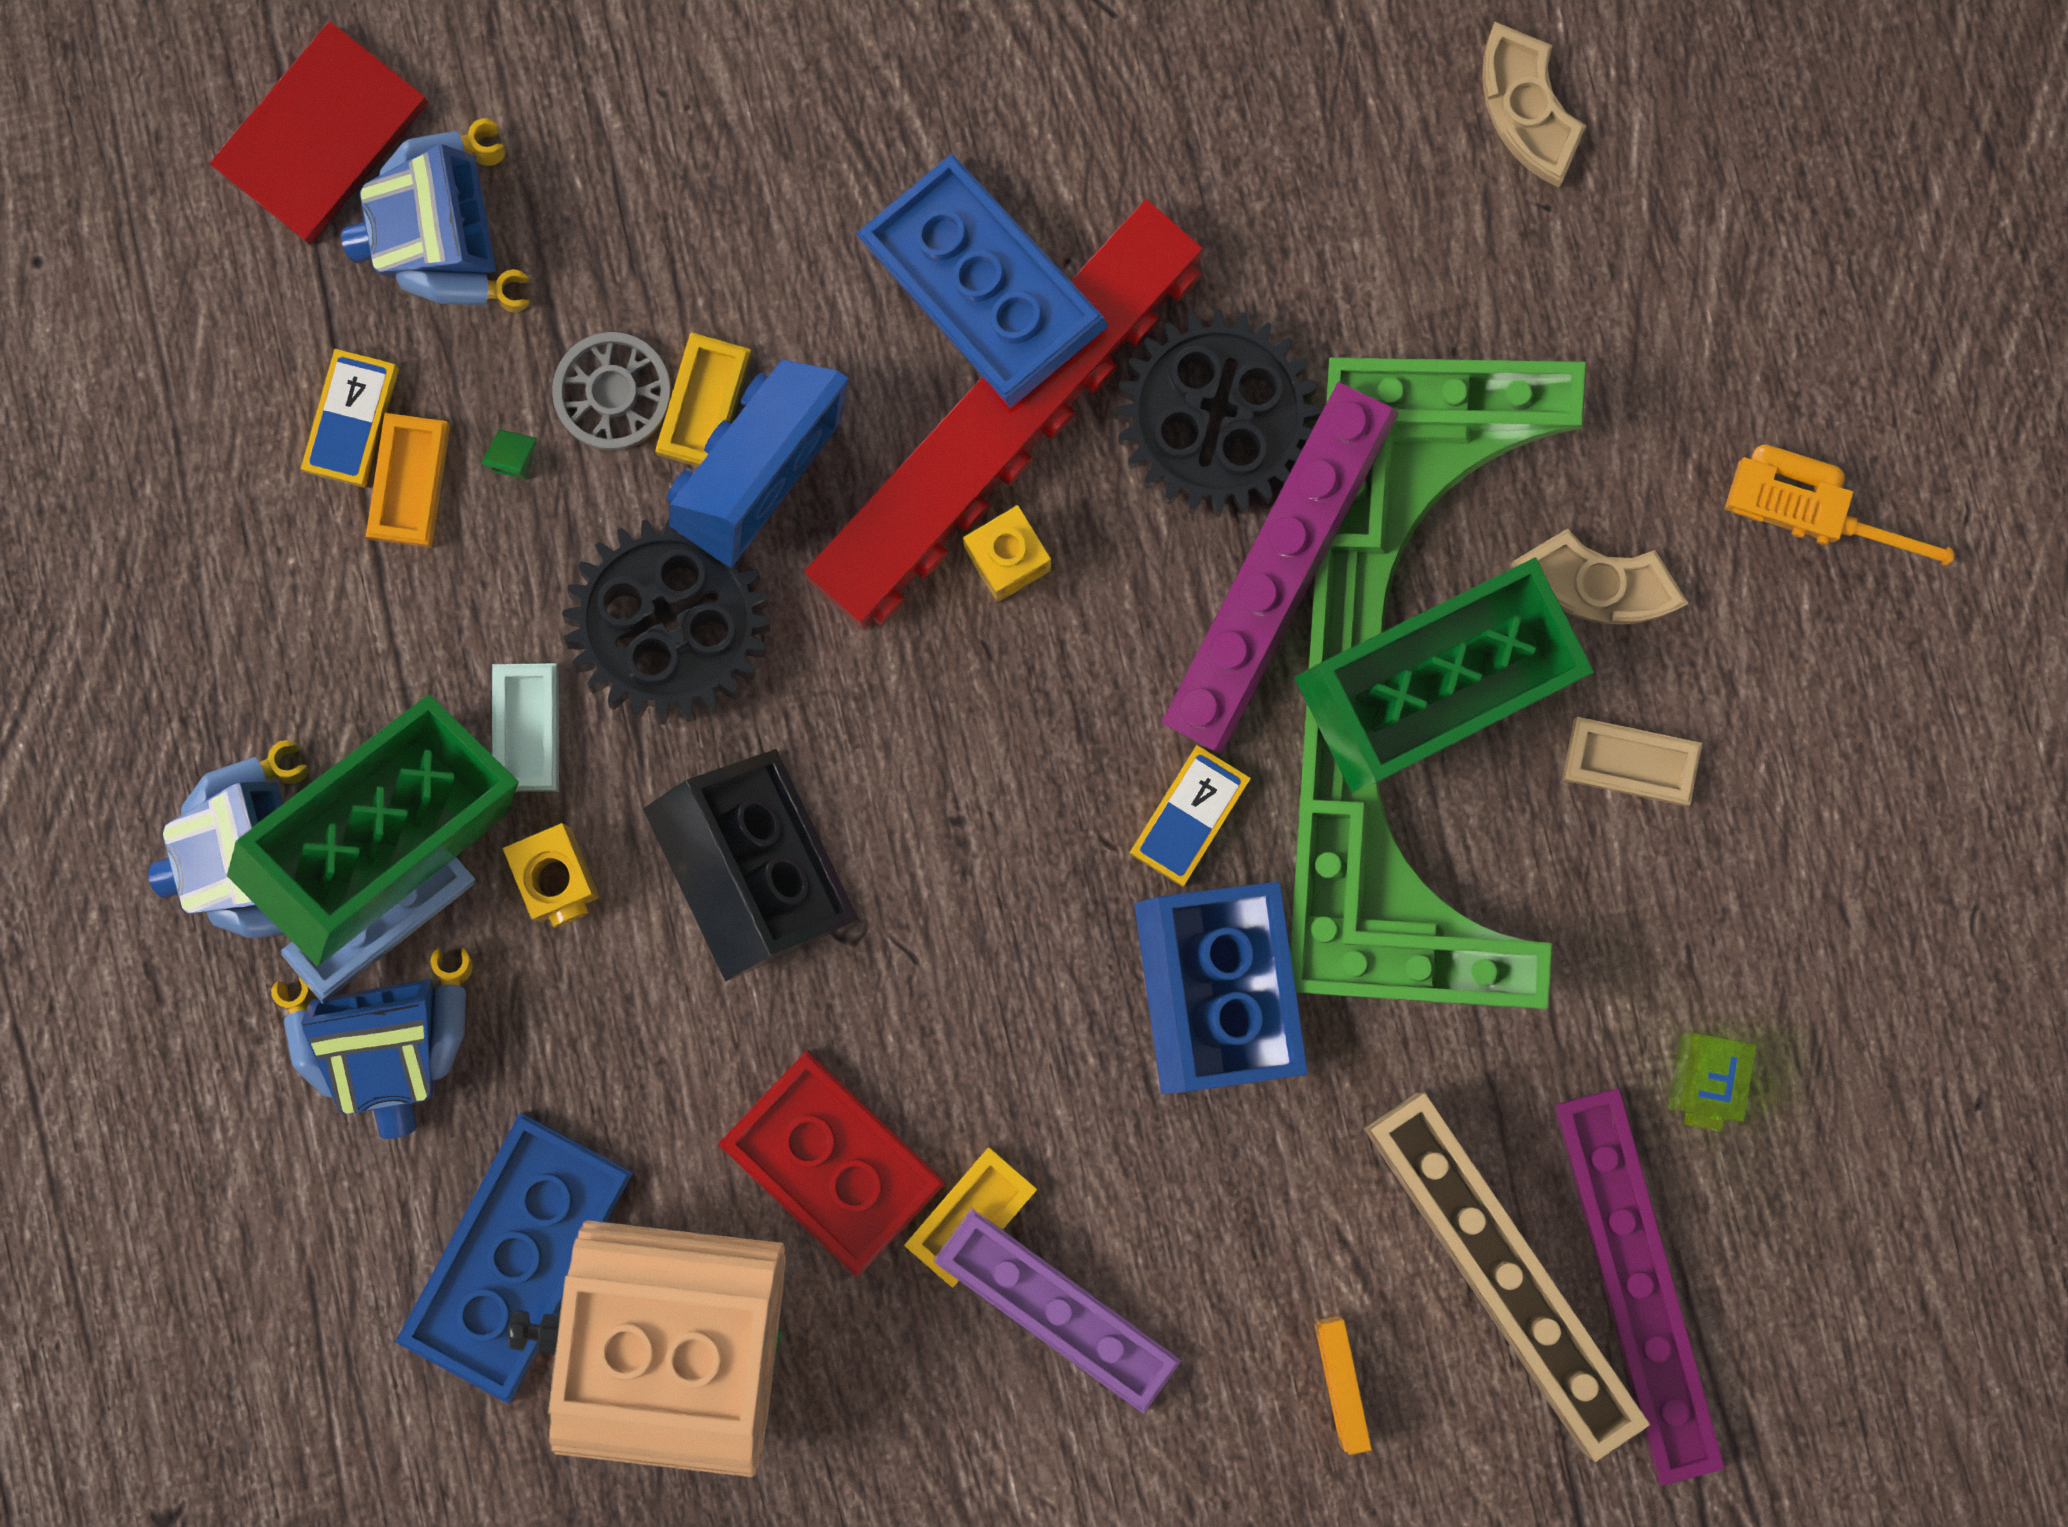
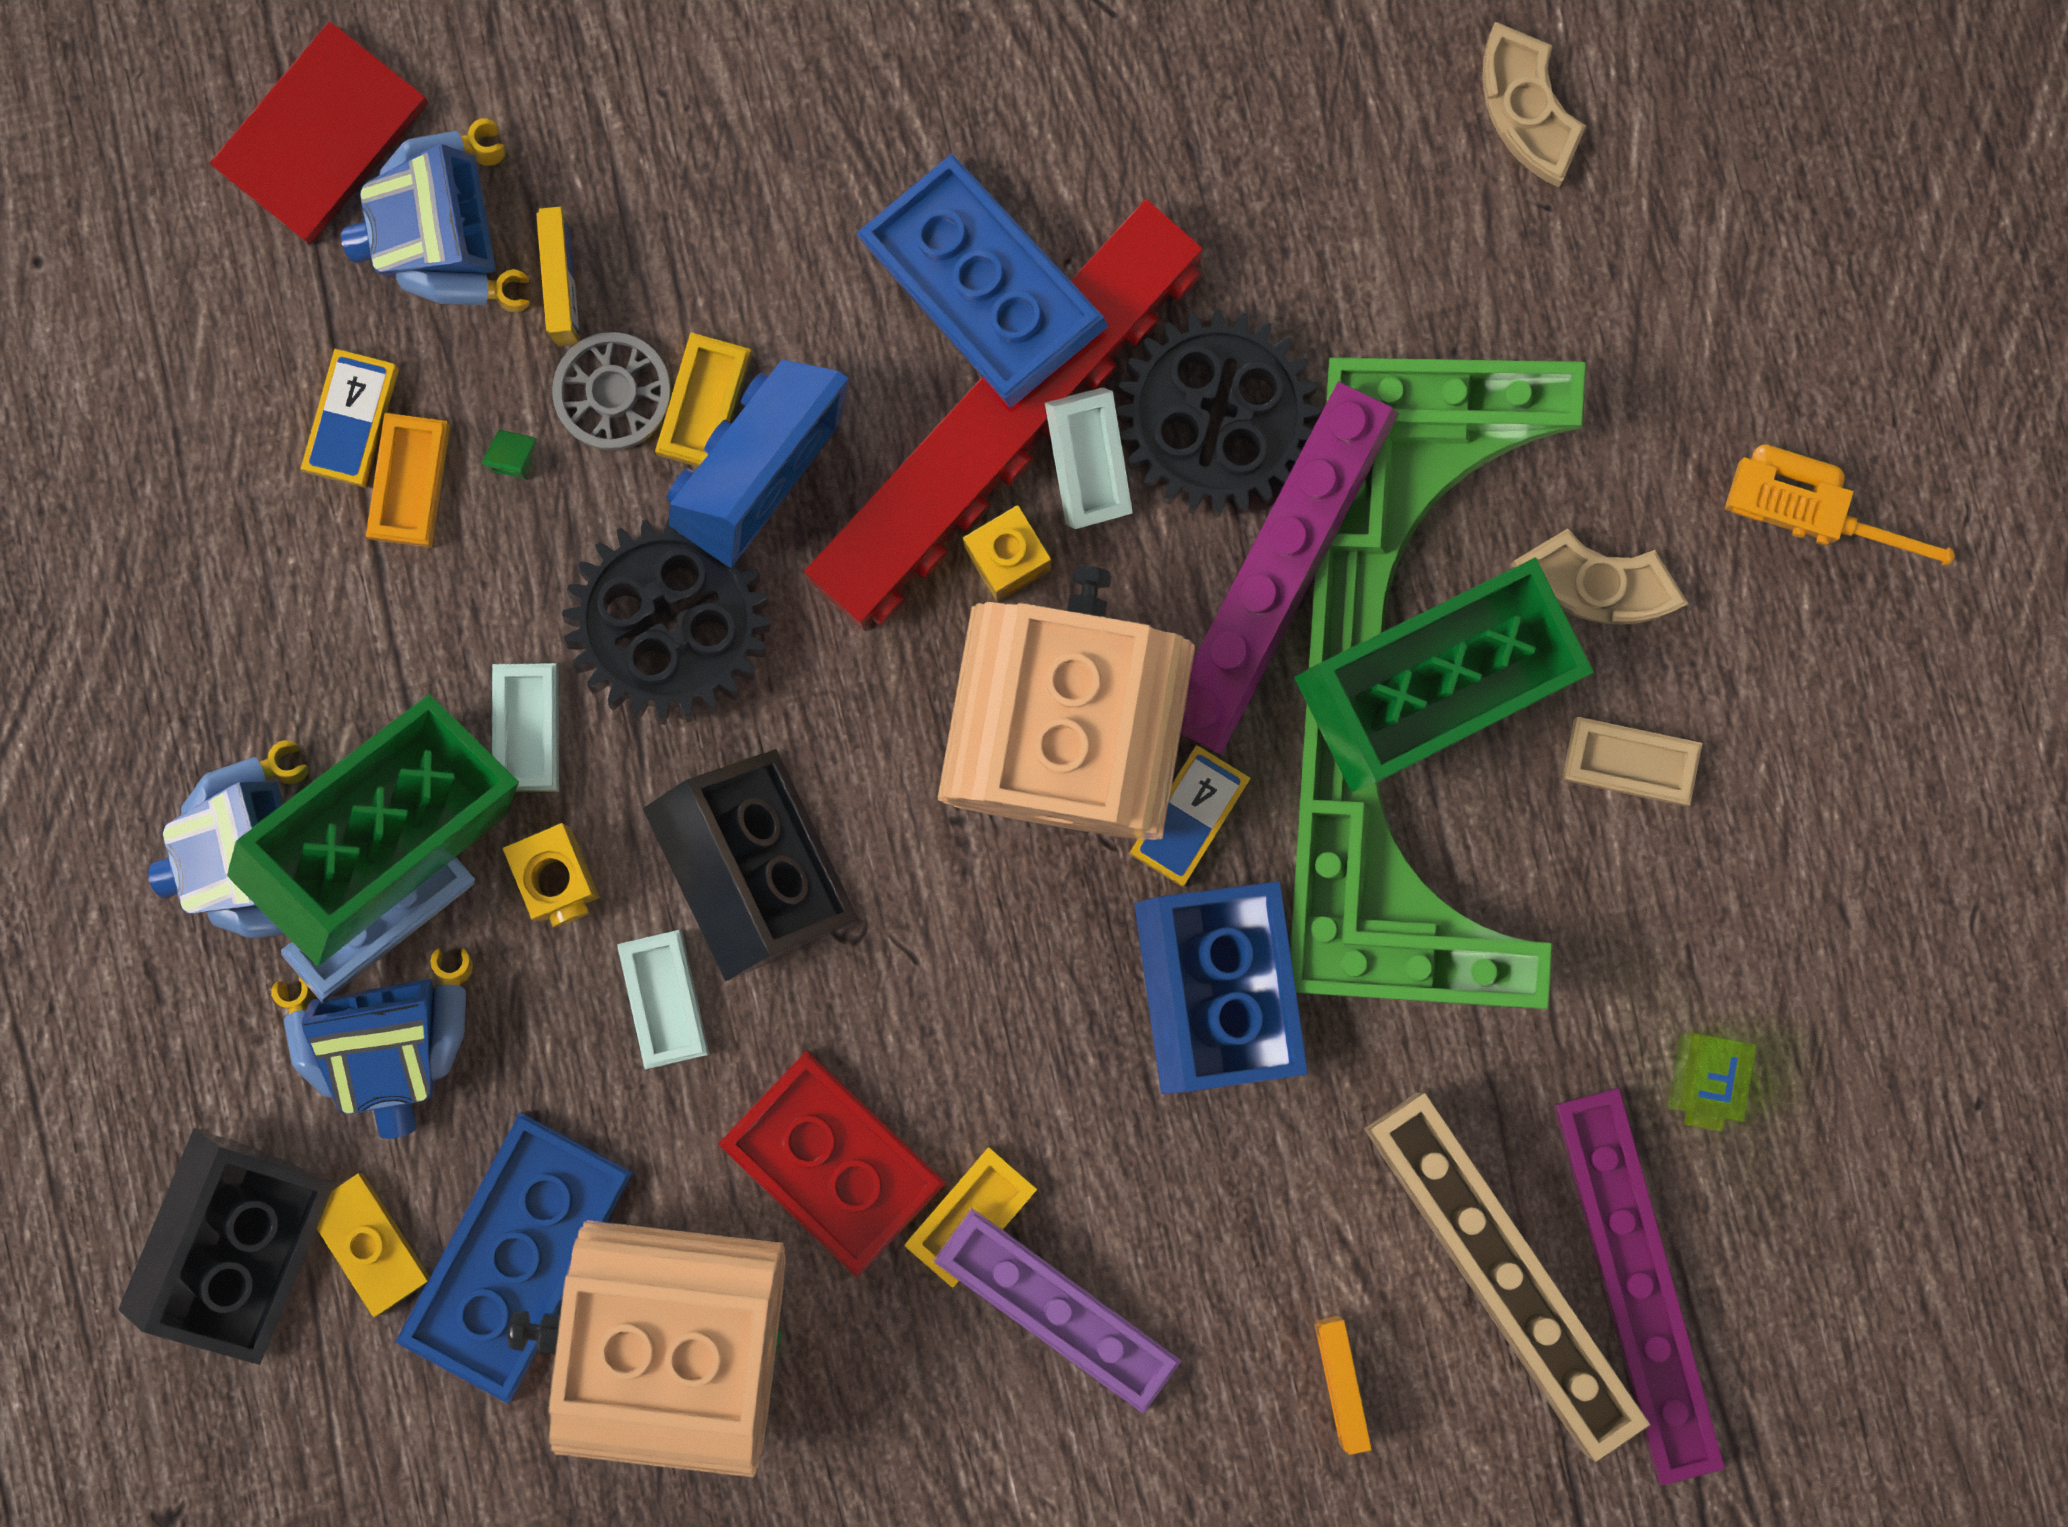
none -> black slope [118,1128,335,1365]
none -> yellow plate [316,1173,430,1318]
none -> yellow tile [536,207,580,347]
none -> light aqua tile [617,930,710,1069]
none -> light nougat piece [937,565,1195,840]
none -> light aqua tile [1045,387,1133,529]

